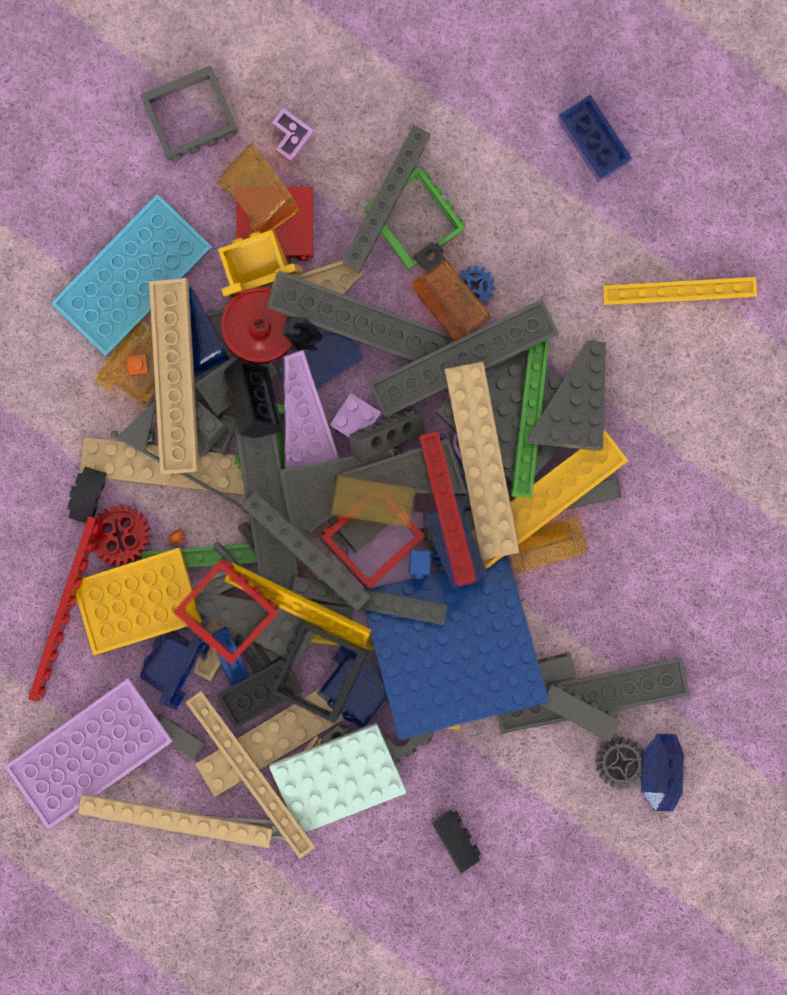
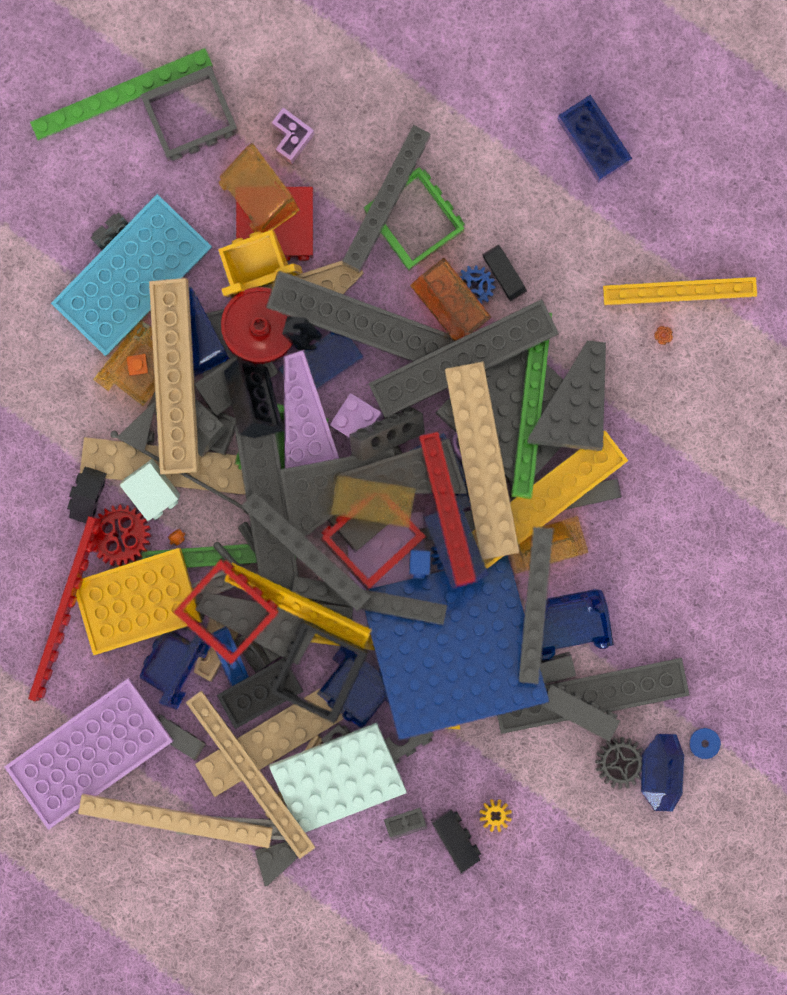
black brick [413,242,444,271] -> none
none -> bright green plate [30,48,213,140]
none -> dark grey hinge [91,212,128,250]
none -> light aqua brick [120,459,180,521]
none -> dark grey wing [255,841,297,886]
none -> dark grey hinge [384,808,427,840]
none -> yellow gear [479,799,512,832]
none -> black beam [482,245,527,301]
none -> dark grey plate [518,526,553,684]
none -> clear blue windscreen [541,589,614,660]
none -> clear orange plate [654,326,673,345]
none -> blue piece [689,728,721,759]

